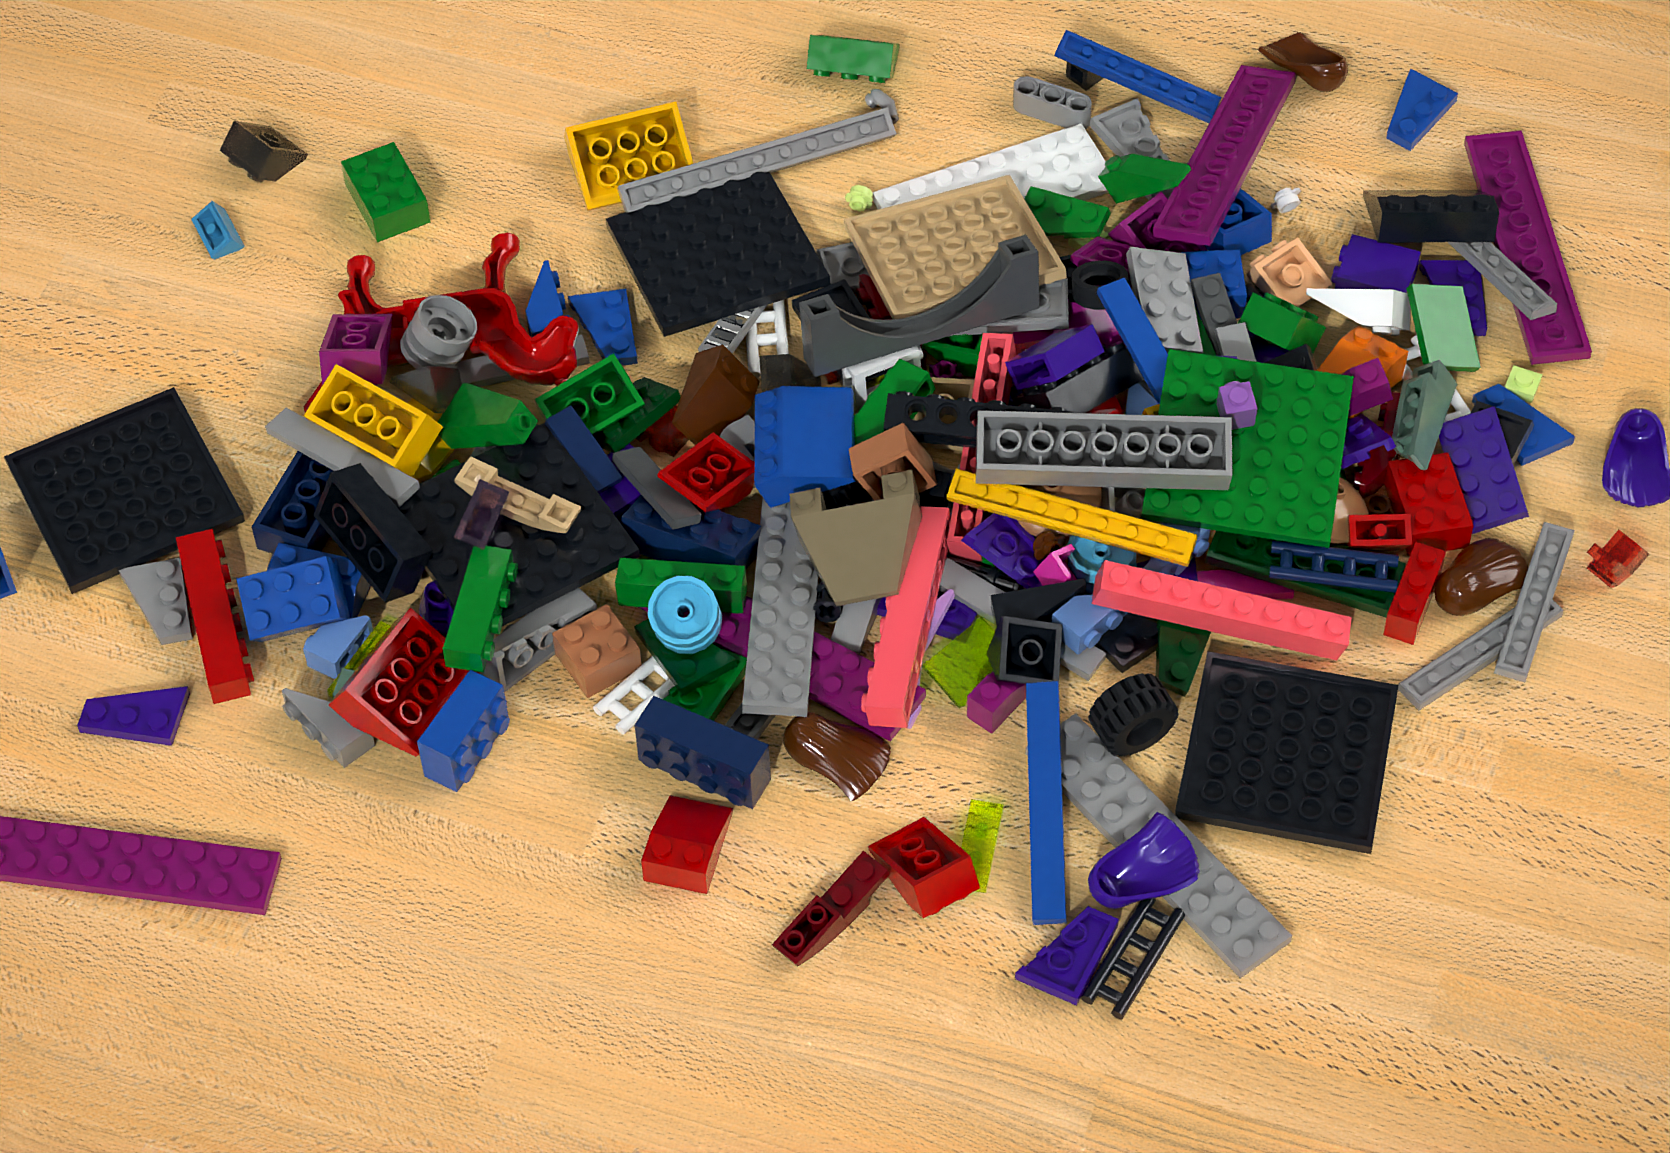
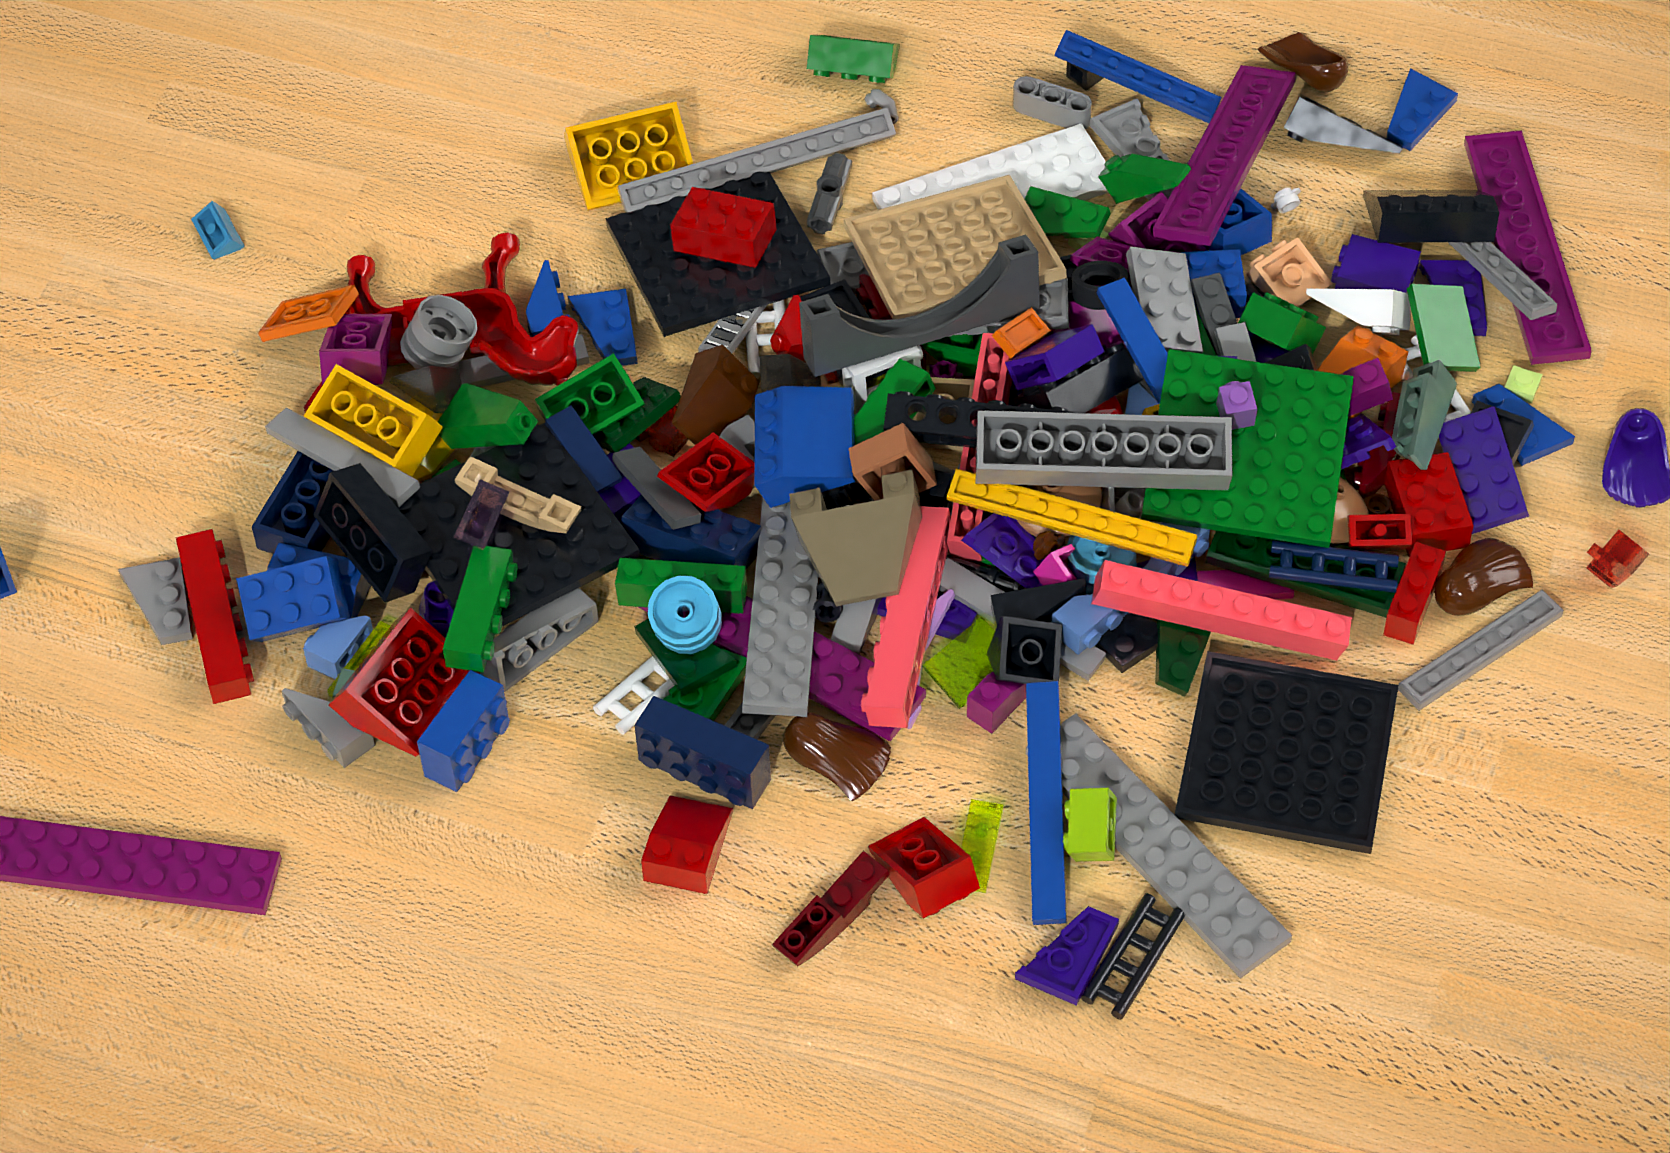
black plate [4,387,245,594] -> none
dark purple wing [77,686,190,746] -> none
clear smoke slope [219,121,308,183] -> none
green brick [341,142,431,242] -> none
nougat brick [552,604,642,698] -> none
yellowish green plate [845,185,873,211] -> none
black tyre [1088,673,1179,756] -> none
dark purple hair [1088,812,1200,909] -> none
light grey tile [1494,522,1575,683] -> none
none -> orange tile [258,285,359,342]
none -> red brick [670,187,777,268]
none -> red slope [770,295,805,364]
none -> dark grey piece [807,153,852,234]
none -> orange tile [991,307,1051,359]
none -> lime brick [1063,788,1117,862]
none -> wedge [1284,94,1403,154]

